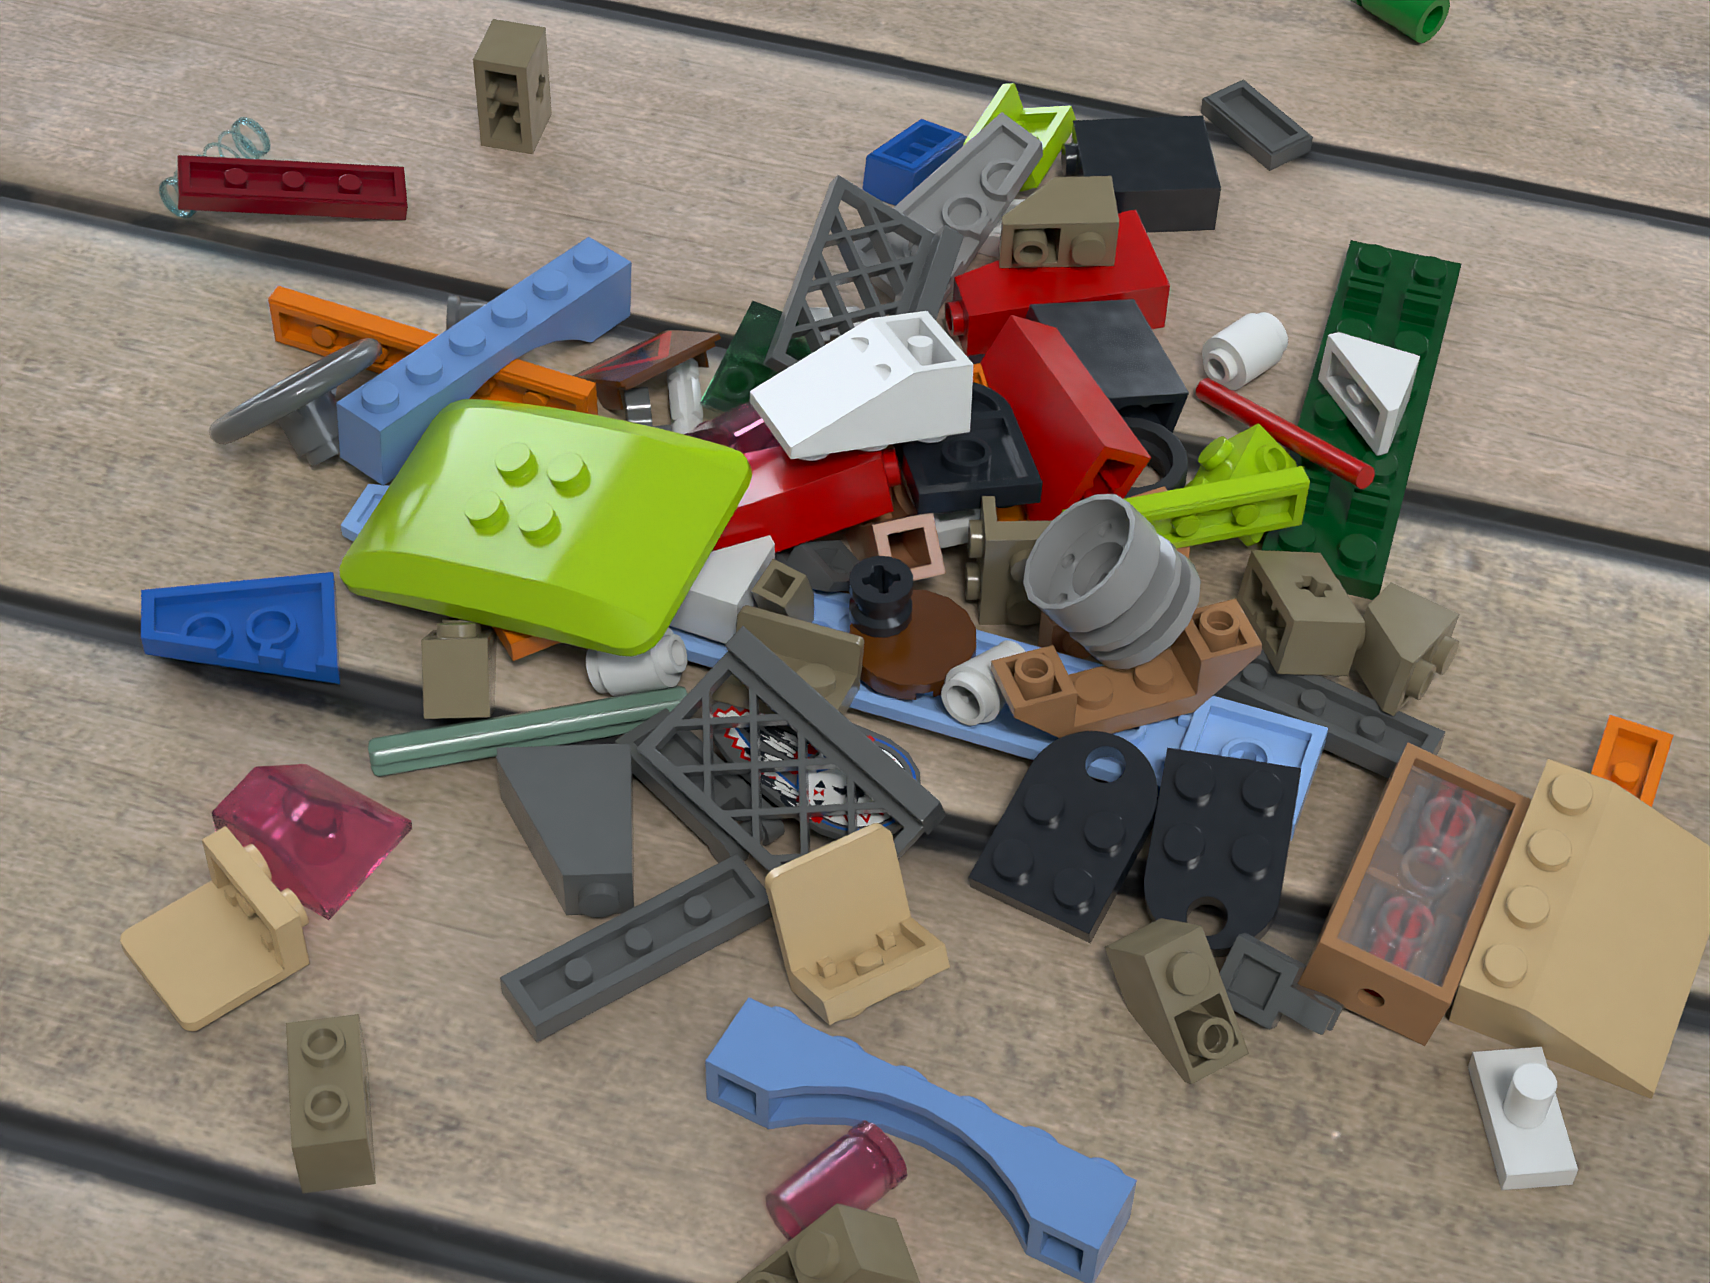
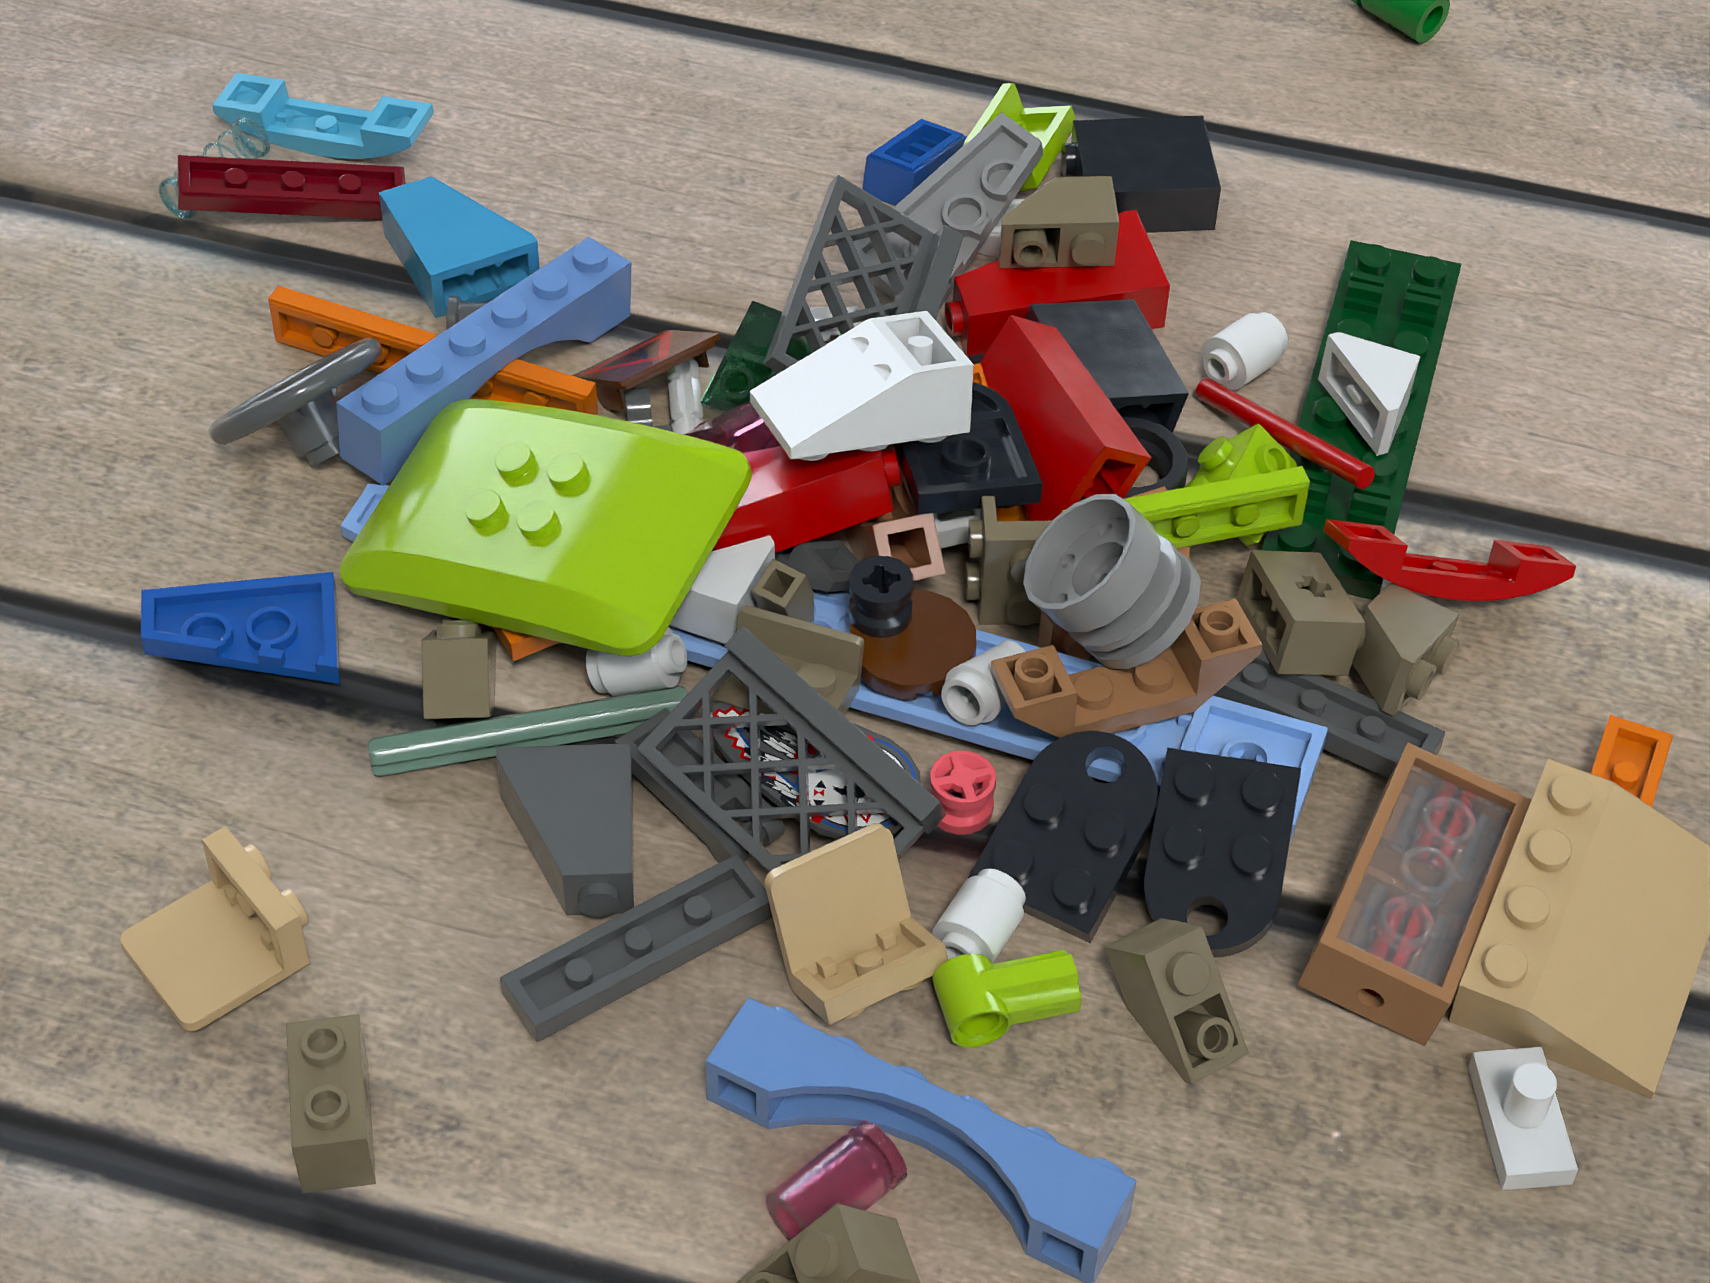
clear pink slope [211,764,412,920] -> none
dark tan brick [473,19,552,154] -> none
dark grey tile [1201,79,1313,171] -> none
dark grey plate [1220,933,1344,1035] -> none
none -> medium azure slope [212,73,434,159]
none -> dark azure slope [379,176,540,318]
none -> coral wheel [930,750,996,835]
none -> white brick [932,869,1026,964]
none -> lime piece [932,950,1082,1048]
none -> red slope [1323,519,1576,601]

